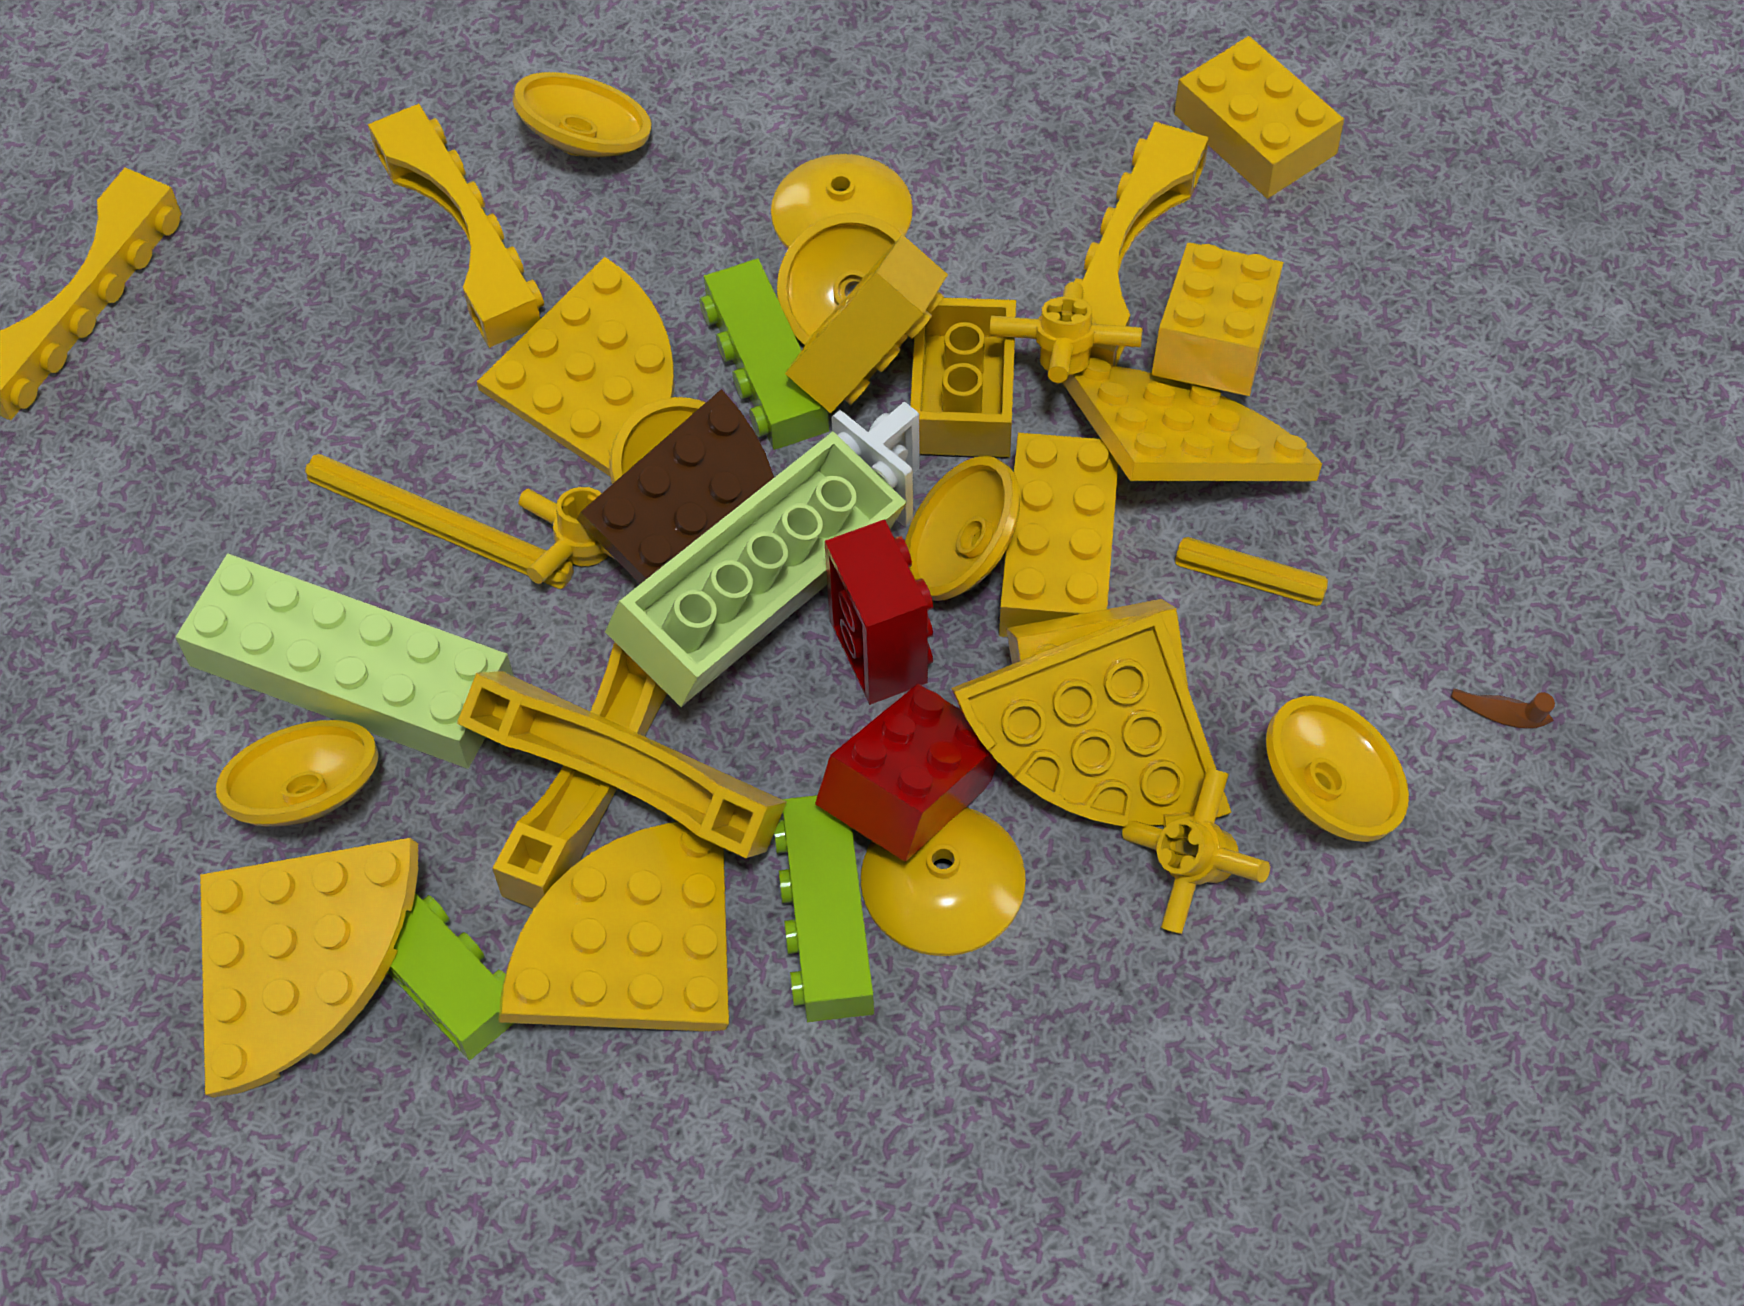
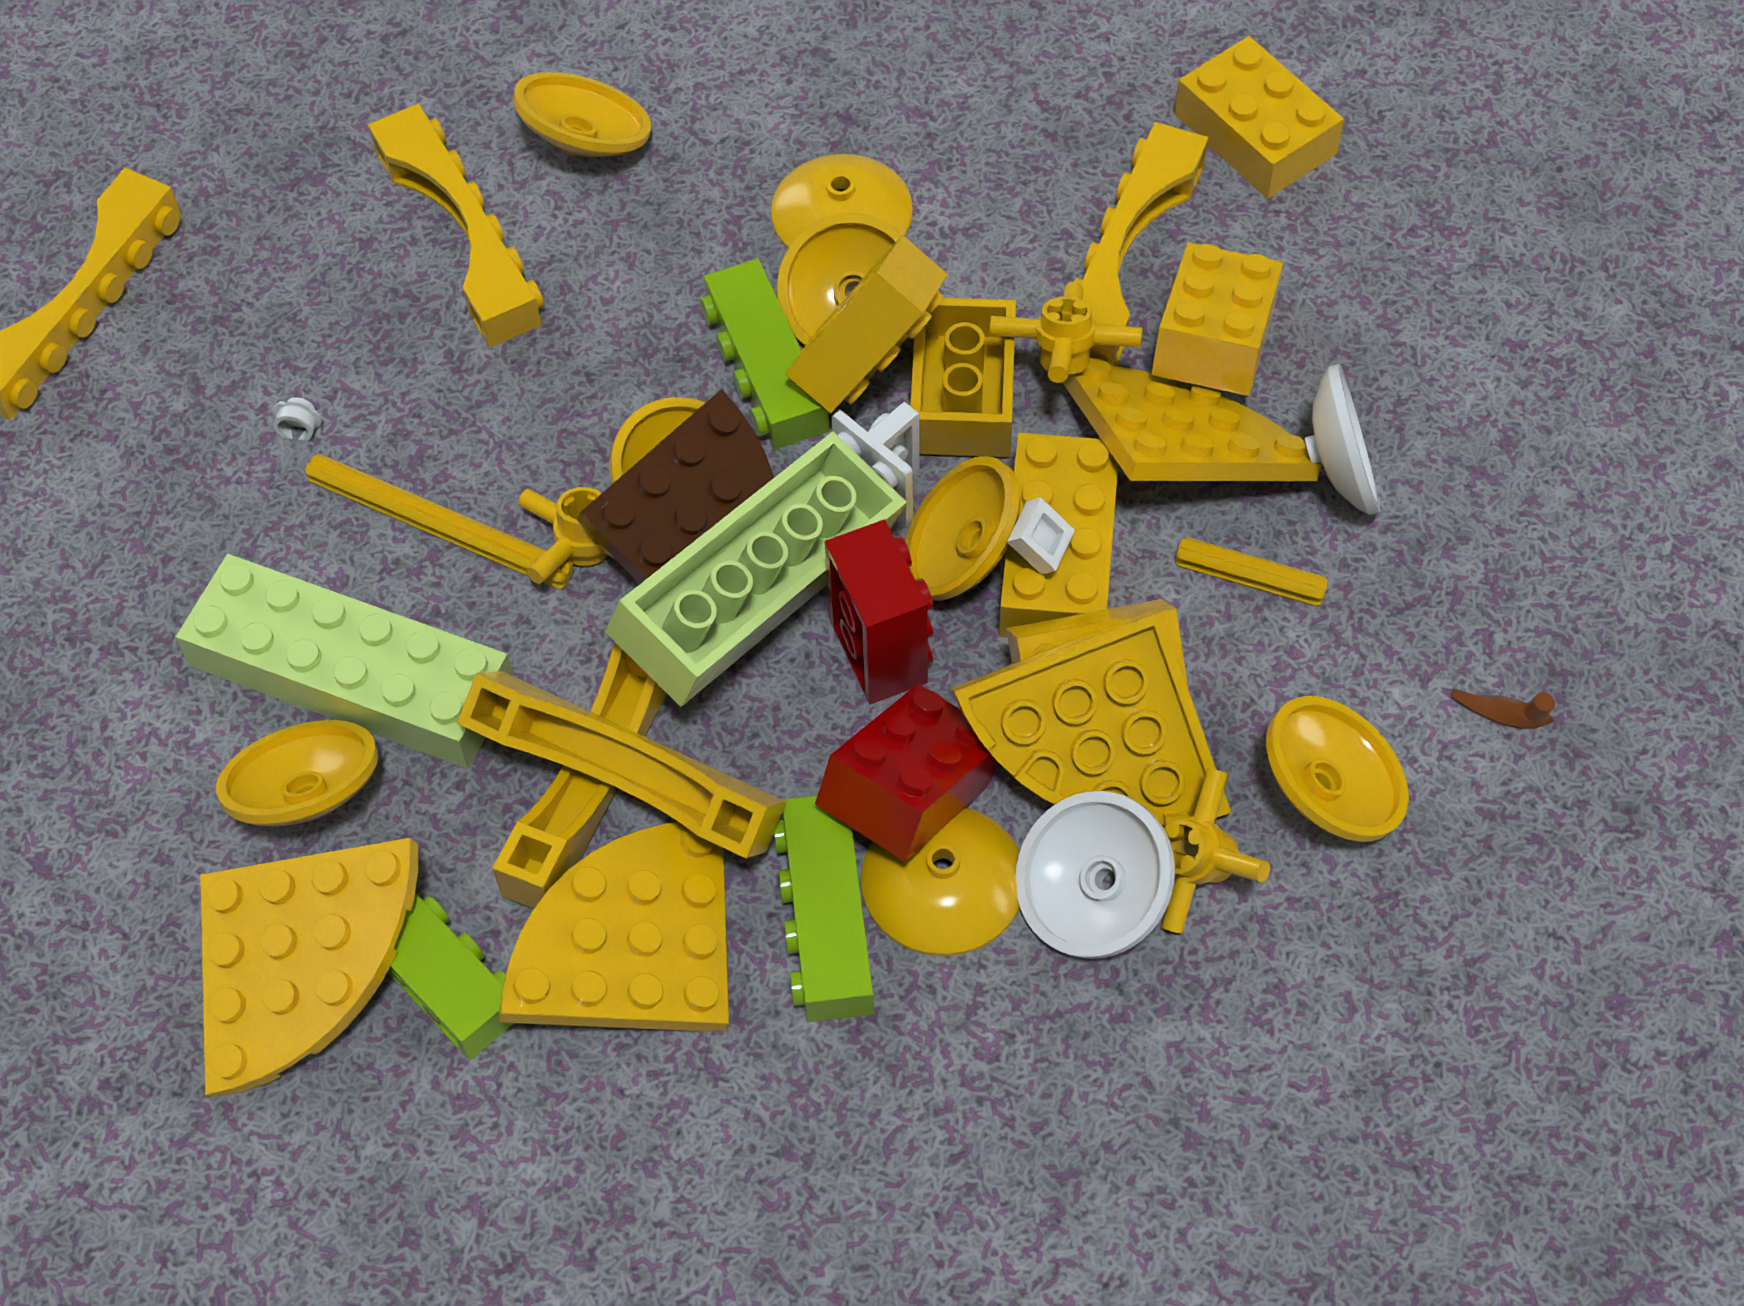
yellow plate [477,257,675,476] -> none
none -> white plate [272,397,322,441]
none -> white plate [1007,497,1075,574]
none -> white dish [1015,791,1175,959]
none -> white dish [1305,364,1380,515]

